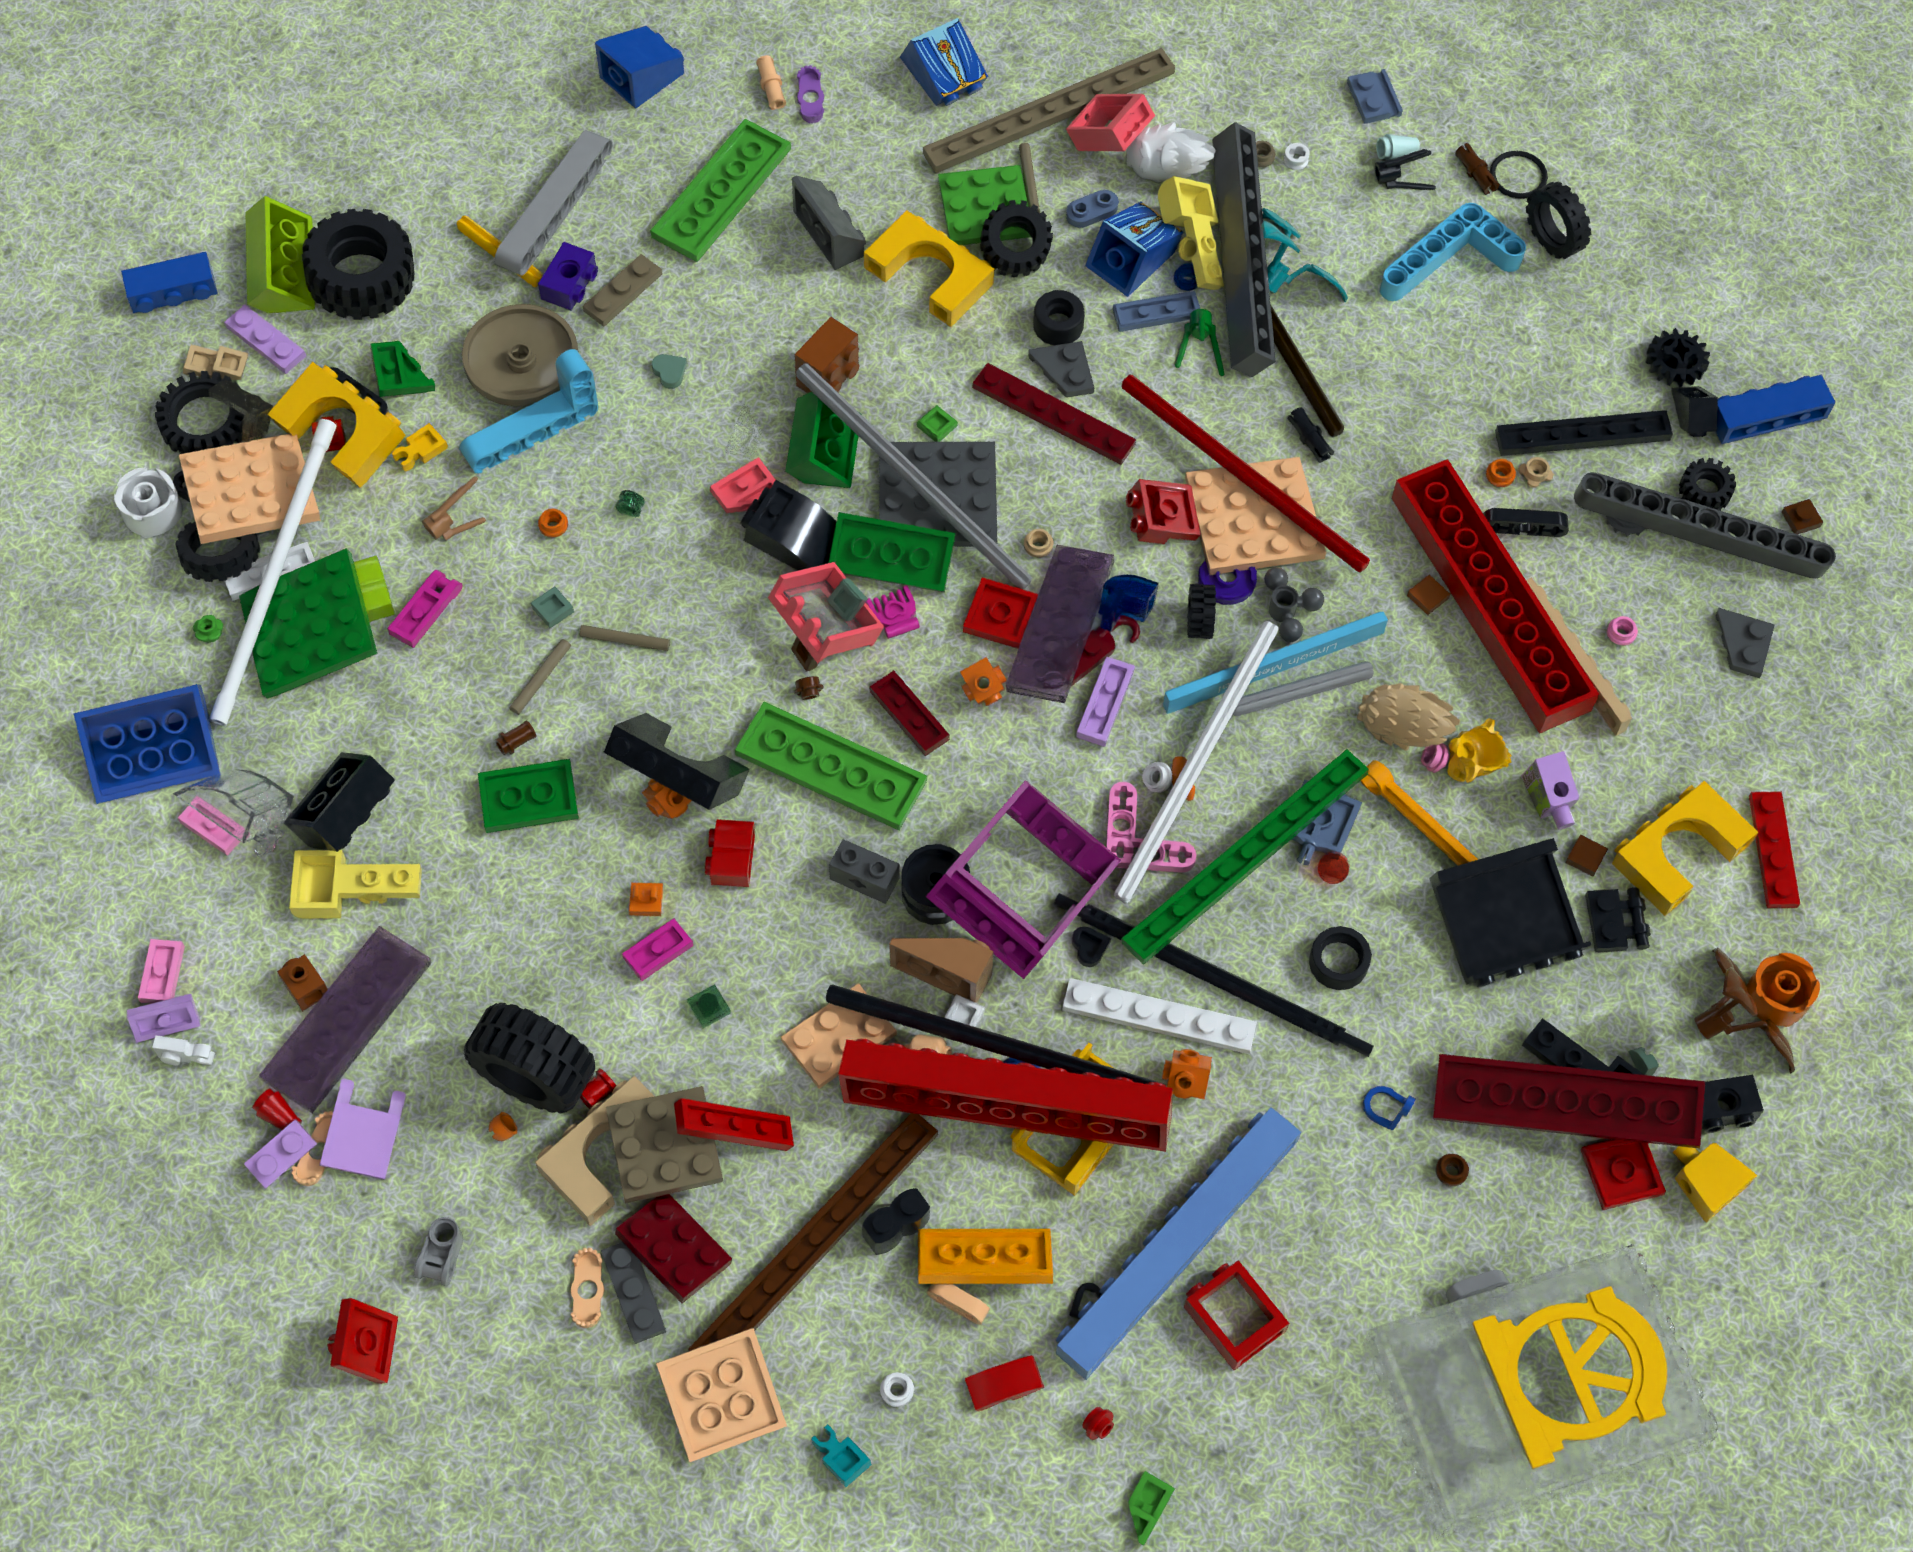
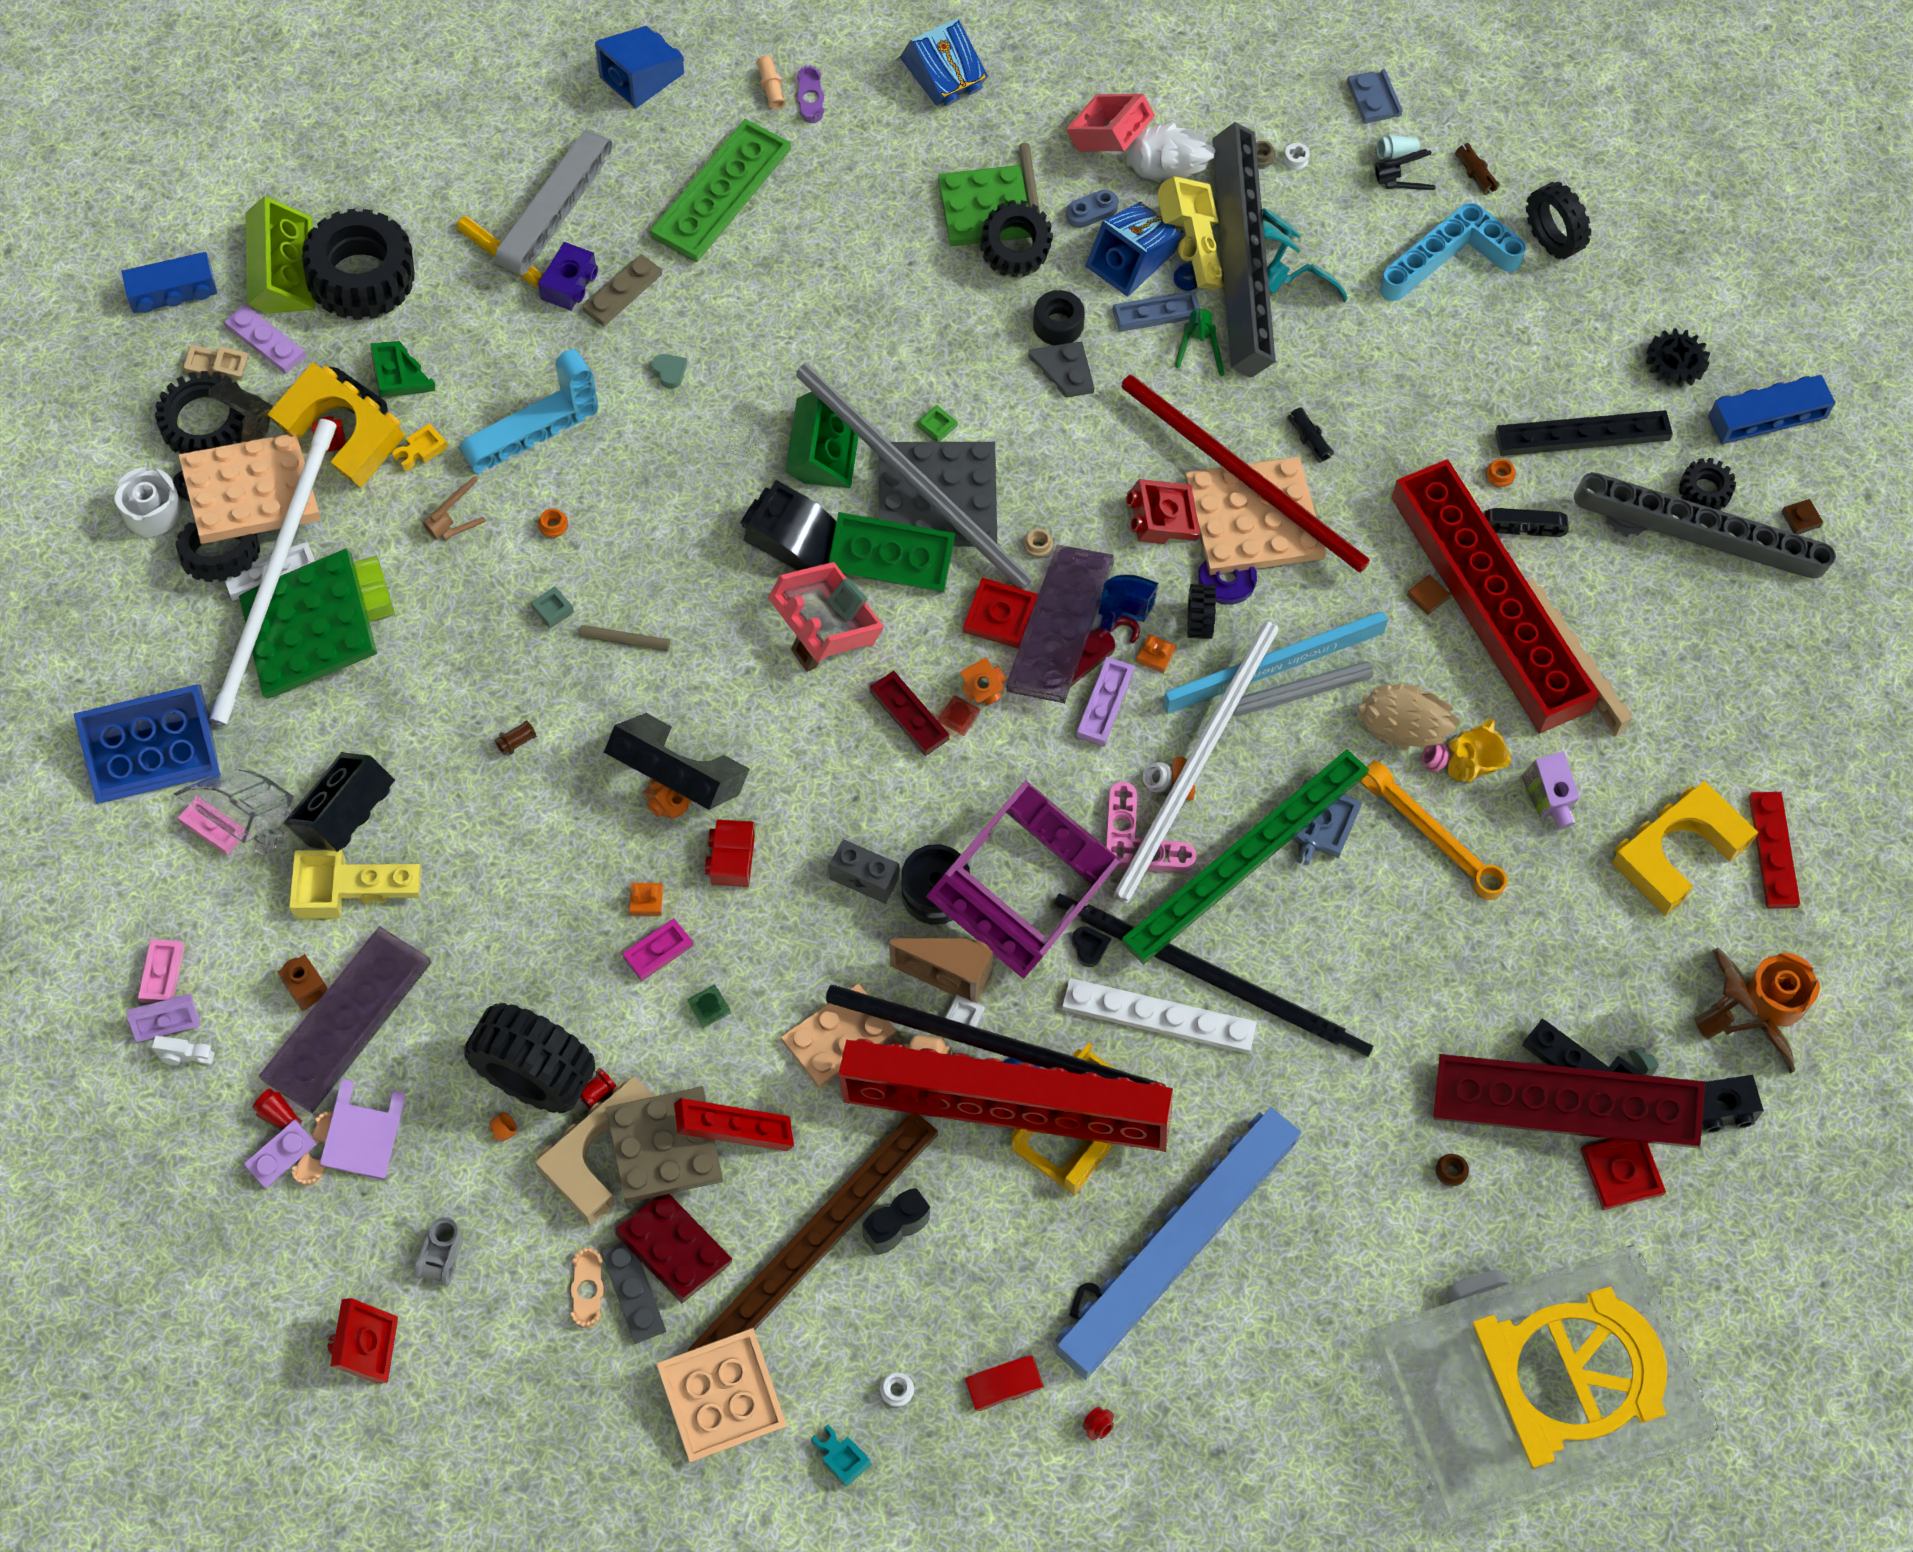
bright green plate [193,615,223,643] -> none
dark pink plate [387,570,463,648] -> none
dark tan dish [462,304,579,406] -> none
green plate [478,759,579,833] -> none
dark tan bar [509,639,571,715] -> none
clear green bush [615,490,645,517] -> none
coral wing [710,457,776,513] -> none
bright green plate [735,702,927,831] -> none
dark grey slope [792,176,866,270] -> none
dark orange brick [794,317,860,393] -> none
reddish brown plate [794,676,824,700] -> none
yellow arch [864,210,994,327] -> none
dark pink piece [866,585,920,639] -> none
light orange tile [918,1229,1053,1284] -> none
dark tan plate [923,48,1175,173] -> none
light nougat beam [926,1284,990,1325] -> none
dark red plate [972,362,1136,465] -> none
bright green slope [1128,1471,1176,1546] -> none
orange brick [1162,1049,1212,1099] -> none
red window [1184,1260,1290,1371] -> none
dark grey piece [1264,567,1324,642] -> none
dark brown axle [1271,305,1344,437] -> none
black tyre [1309,926,1372,990] -> none
clear red tile [1318,851,1350,884] -> none
blue piece [1363,1086,1416,1130] -> none
black panel [1429,838,1591,987] -> none
black tyre [1490,151,1548,199] -> none
tan plate [1519,457,1554,488] -> none
reddish brown tile [1565,834,1608,877] -> none
black plate [1585,887,1651,952] -> none
bright pink plate [1607,616,1638,646] -> none
black slope [1671,386,1718,437] -> none
yellow torso [1673,1143,1757,1222] -> none
dark grey wing [1715,608,1775,679] -> none
none -> clear red plate [938,695,980,736]
none -> orange tile [1136,634,1177,674]

